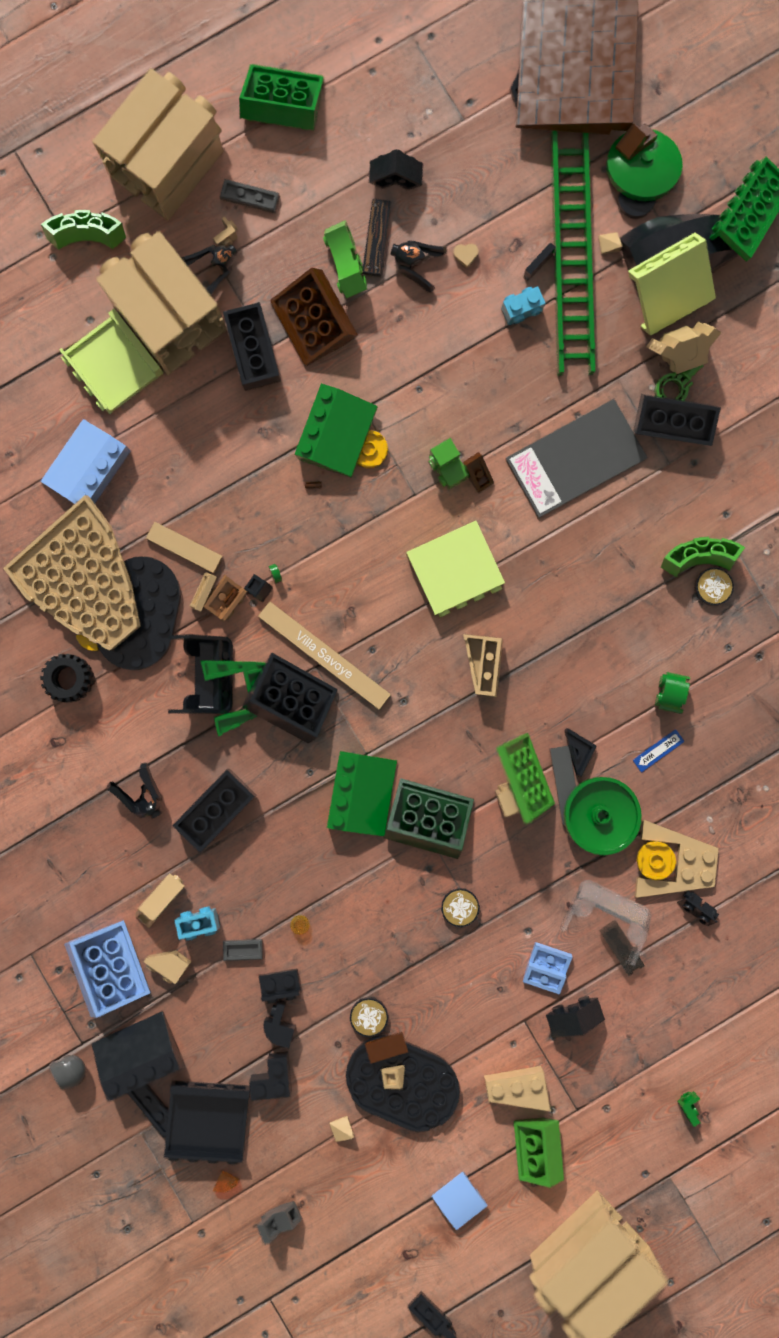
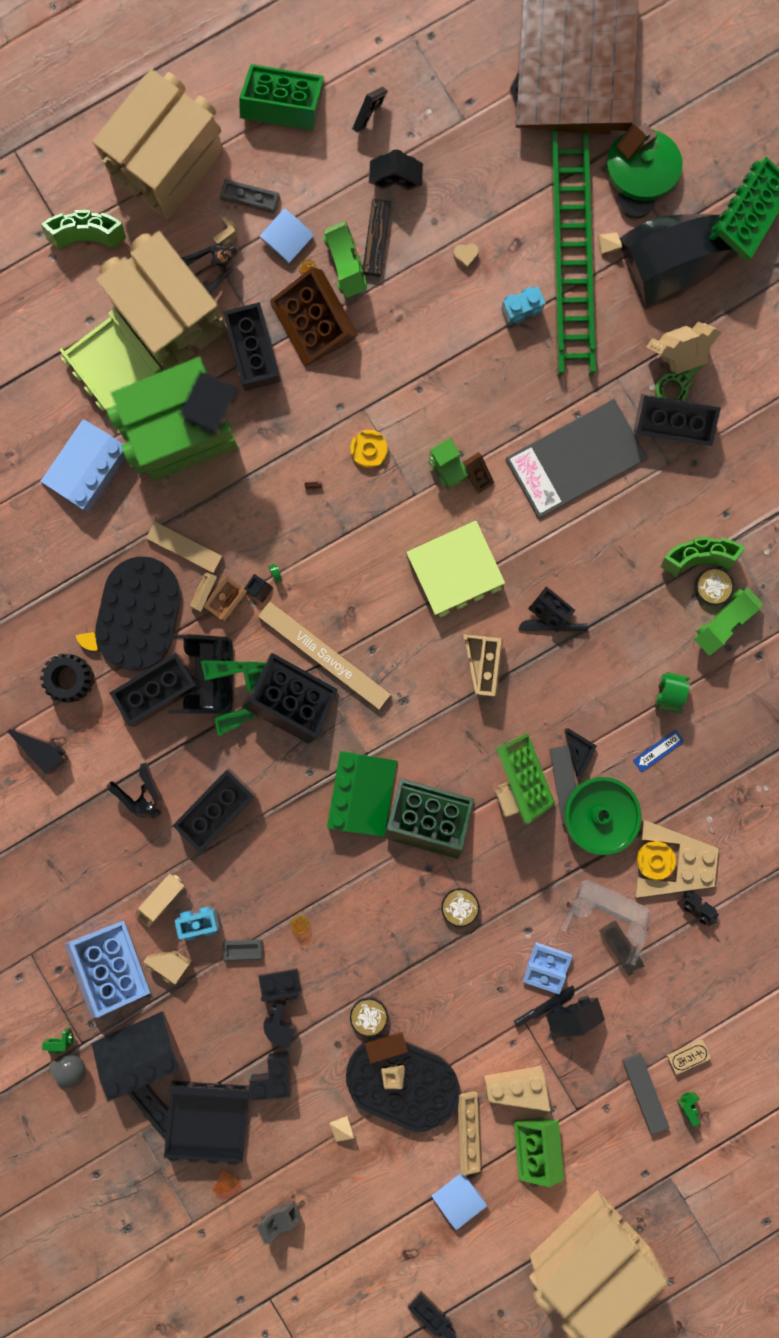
tan wing [3,495,140,651] -> none
green slope [294,383,378,478] -> none
black piece [390,240,447,292] -> none
black tile [524,243,556,281] -> none
yellowish green panel [628,233,716,335] -> none
none -> black slope [7,729,68,774]
none -> green bracket [42,1027,74,1054]
none -> bright green brick [107,357,239,481]
none -> black brick [109,653,200,727]
none -> black brick [179,371,239,436]
none -> light blue slope [259,208,314,263]
none -> clear yellow plate [299,260,318,275]
none -> black tile [352,87,388,133]
none -> tan tile [458,1091,481,1176]
none -> black piece [514,985,574,1028]
none -> black piece [519,620,588,631]
none -> black bracket [528,586,575,632]
none -> dark grey tile [622,1053,670,1135]
none -> tan tile [667,1039,711,1075]
none -> bright green brick [694,587,763,656]

